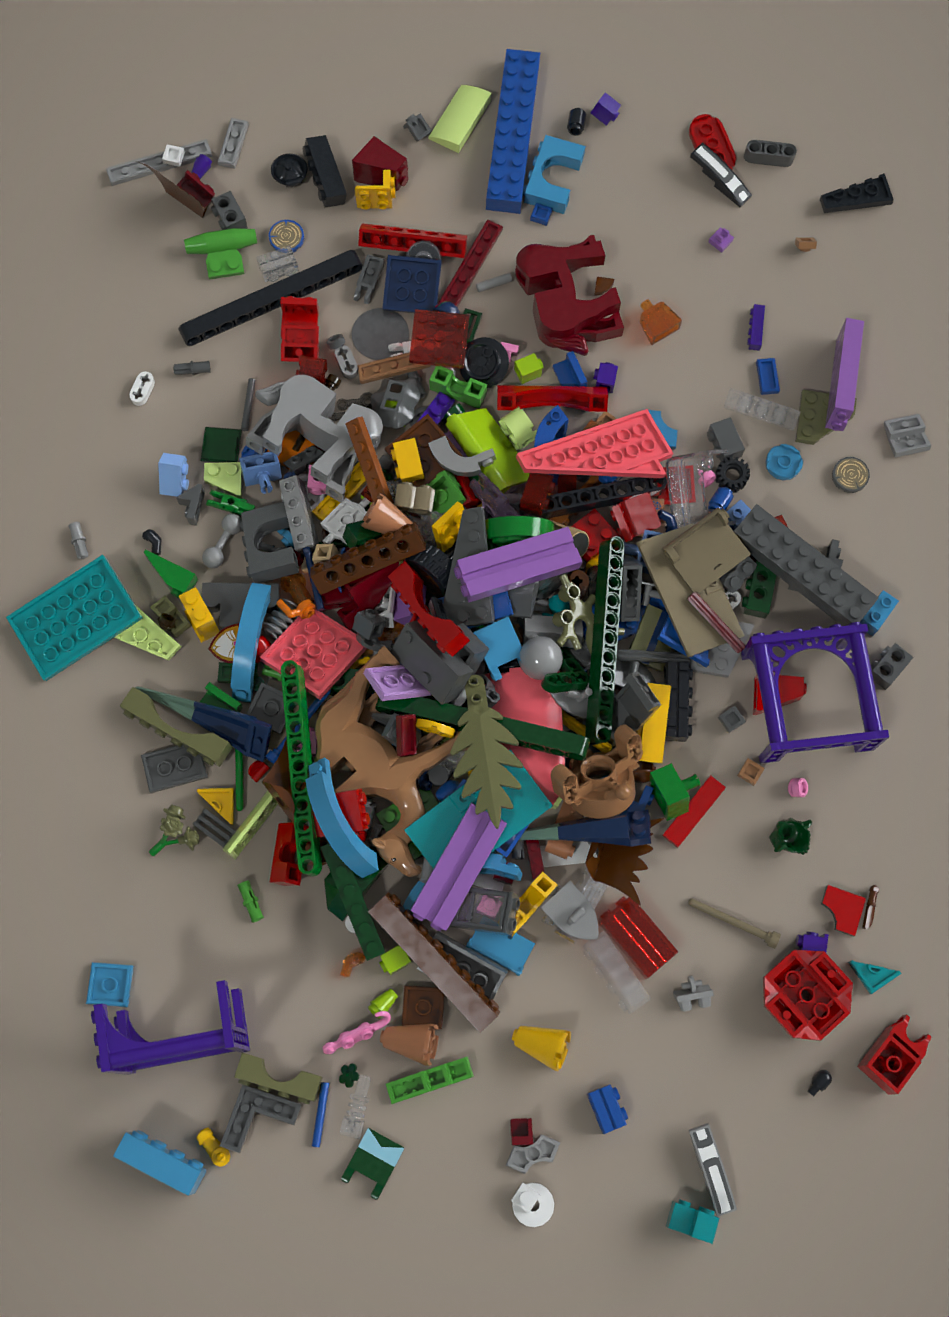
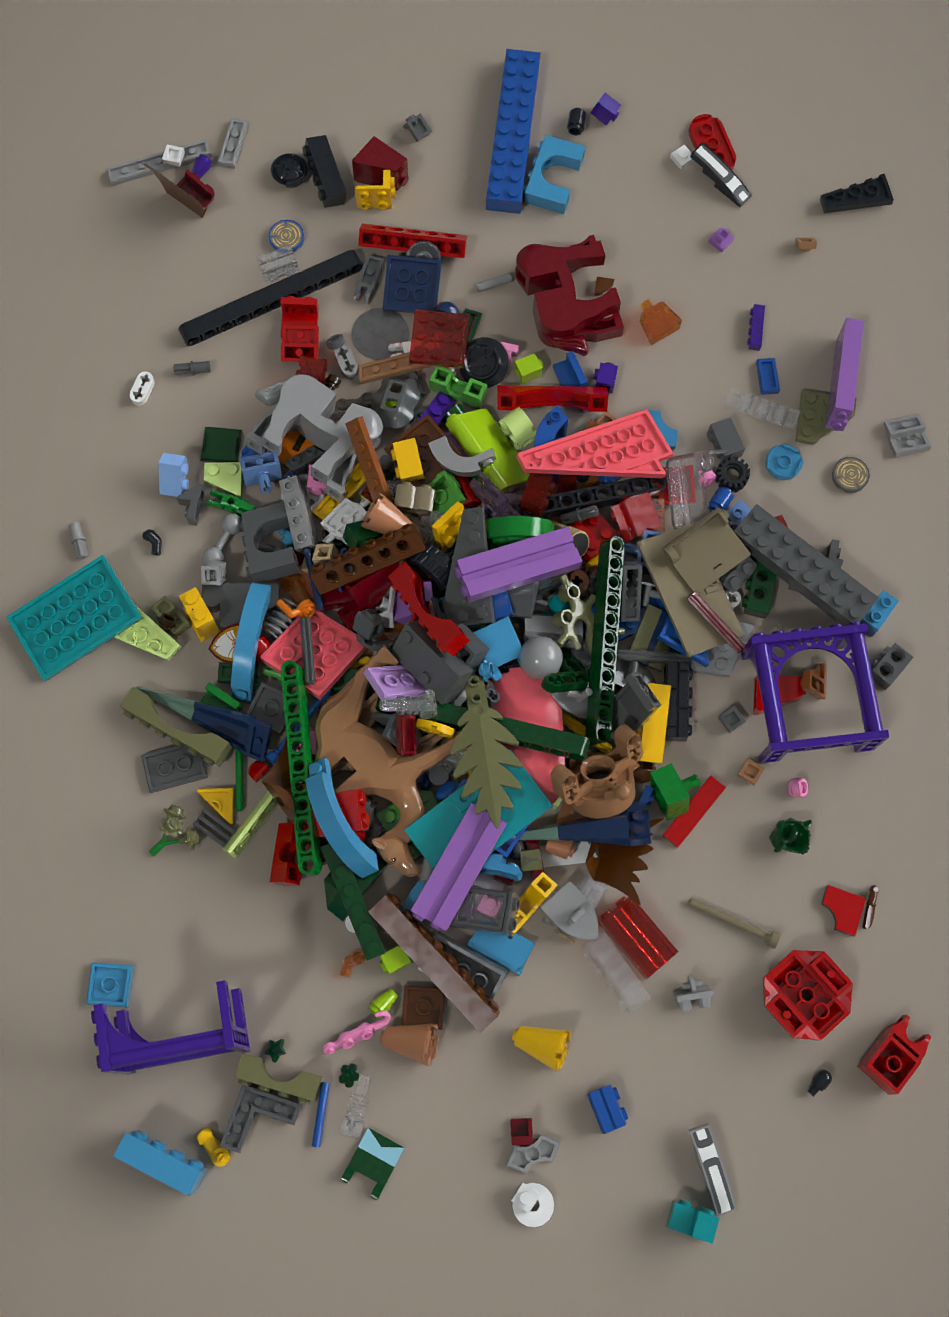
green slope [144,549,198,598] -> none
bright green plate [184,228,257,279] -> none
dark grey brick [211,191,248,230] -> none
bright green pin [237,880,264,923] -> none
dark grey bar [241,378,256,431] -> none
bright green slope [386,1057,474,1104] -> none
yellowish green slope [428,85,492,153] -> none
dark red tile [438,219,503,307] -> none
blue tile [530,203,553,226] -> none
dark blue arm [657,509,678,532] -> none
dark grey beam [744,140,797,167] -> none
dark purple brick [796,932,829,952] -> none
teal tile [848,960,902,994] -> none
none -> light grey brick [201,561,227,585]
none -> dark green piece [264,1039,286,1063]
none -> dark grey axle [300,617,316,685]
none -> clear piece [379,689,438,719]
none -> medium lavender tile [423,581,433,602]
none -> dark azure plate [479,660,495,682]
none -> olive tile [520,849,543,872]
none -> dark grey axle [560,505,599,525]
none -> white plate [670,145,694,169]
none -> dark orange wing [801,663,826,700]

